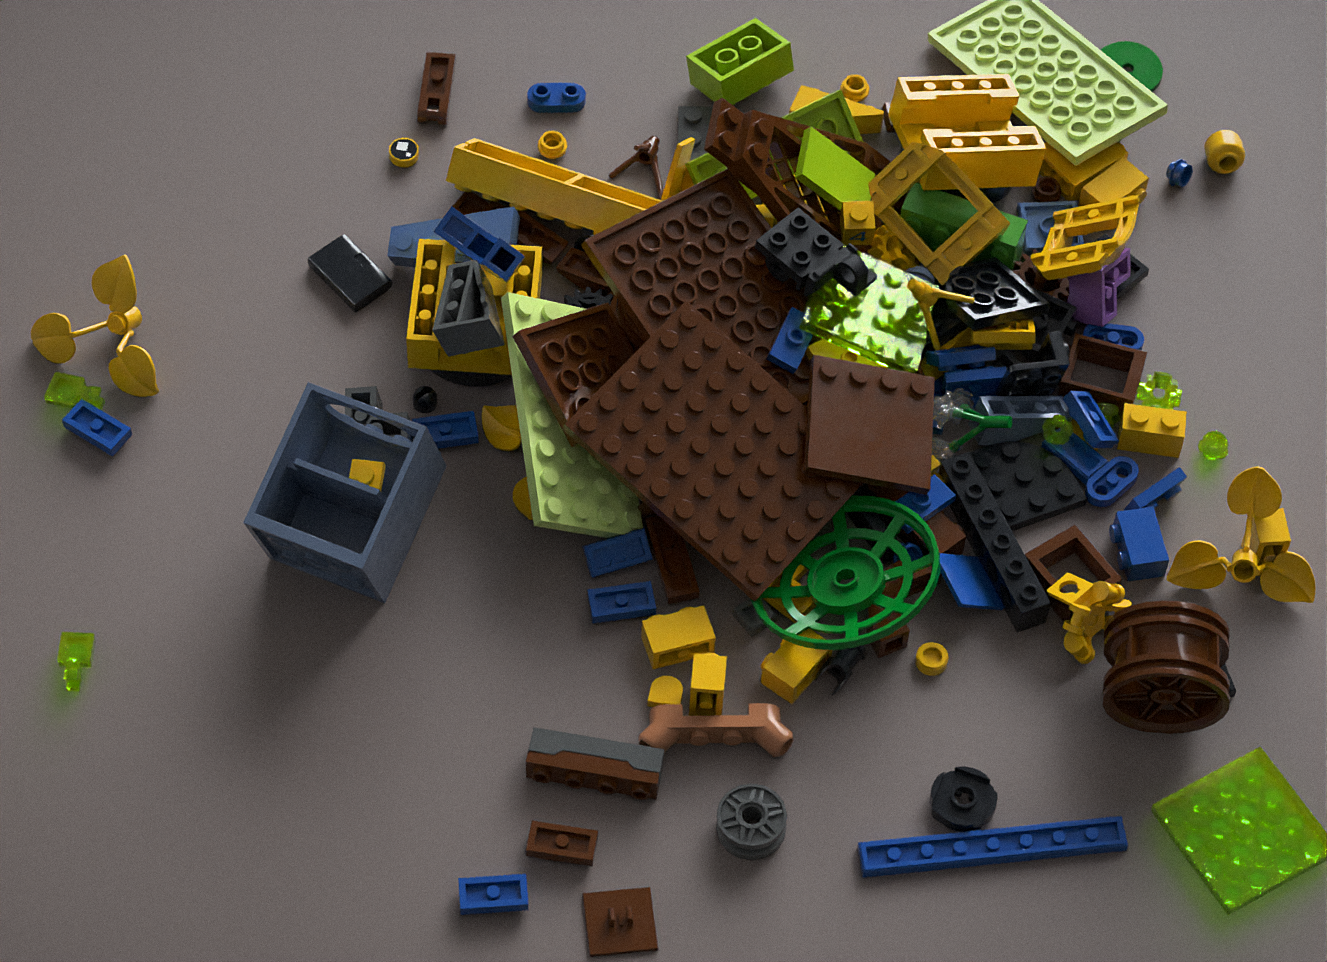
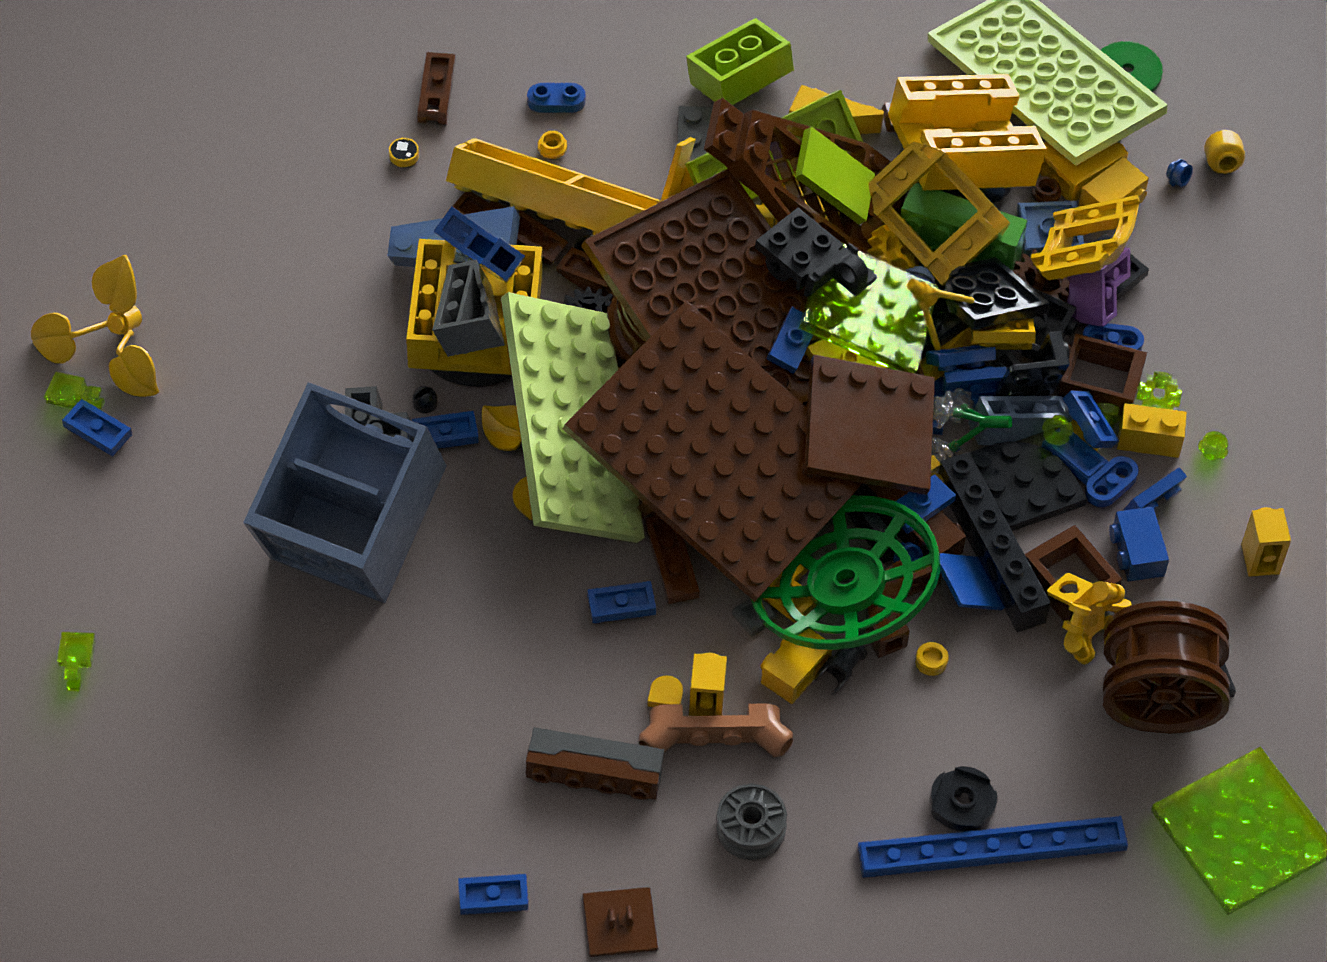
black piece [308,234,393,313] -> none
yellow plate [349,459,386,492] -> none
reddish brown plate [512,302,635,447] -> none
reddish brown plate [526,820,598,866] -> none
blue plate [582,528,653,578] -> none
reddish brown plant [609,136,664,200] -> none
yellow brick [641,605,716,669] -> none
yellow plate [840,74,869,102] -> none
yellow brick [840,201,875,246] -> none
yellow plant [1167,466,1316,603] -> none

